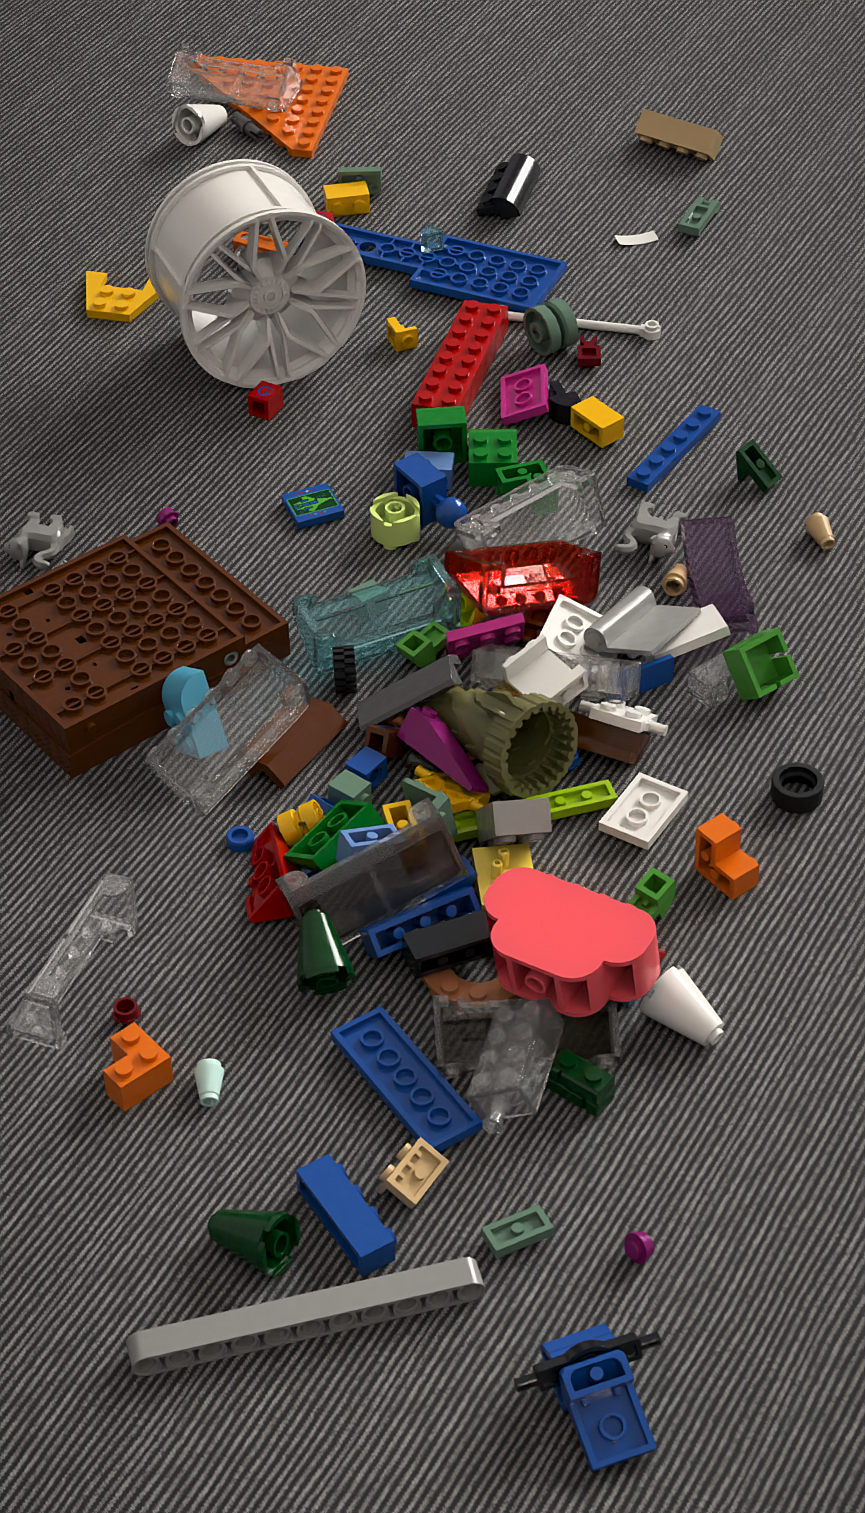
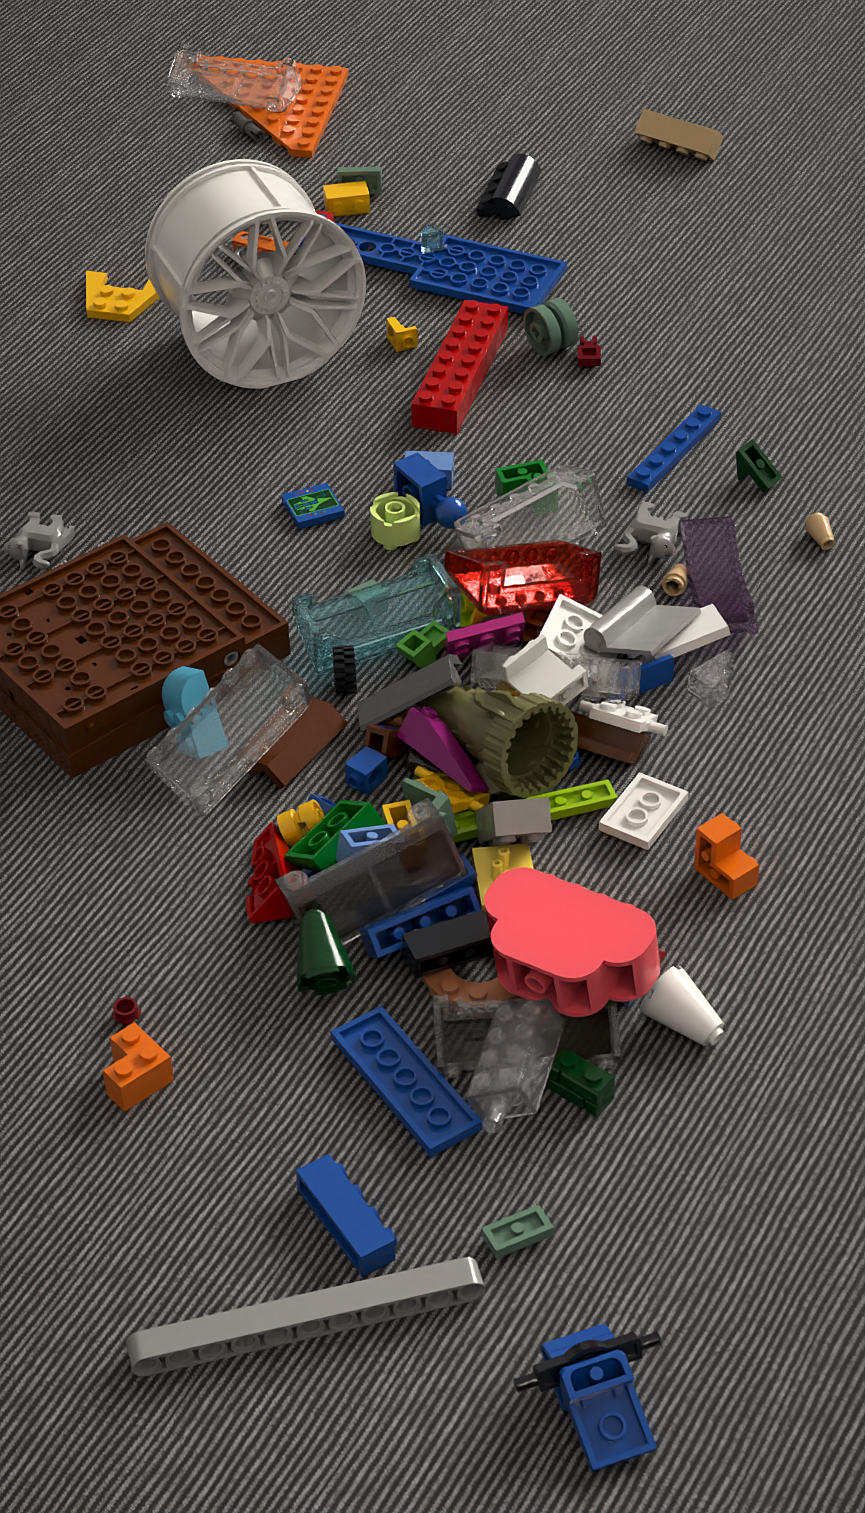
clear windscreen [6,872,139,1051] -> none
magenta plate [156,507,179,527] -> none
white cone [172,104,227,146] -> none
light aqua cone [194,1058,224,1107] -> none
dark green cone [207,1209,300,1276] -> none
blue tile [226,826,254,853] -> none
red brick [247,381,284,421] -> none
sand green brick [328,769,372,804] -> none
tan bracket [376,1137,449,1209] -> none
green brick [416,406,467,463] -> none
green brick [469,429,518,487] -> none
white hinge [501,305,661,340] -> none
dark pink plate [501,363,549,426] -> none
black brick [548,380,581,425] -> none
yellow brick [571,396,624,448] -> none
white sticker [615,231,658,245] -> none
magenta plate [624,1231,654,1264] -> none
bright green brick [628,867,676,920] -> none
sand green plate [678,196,720,236] -> none
bright green piece [722,628,799,701] -> none
black tyre [770,762,825,813] -> none

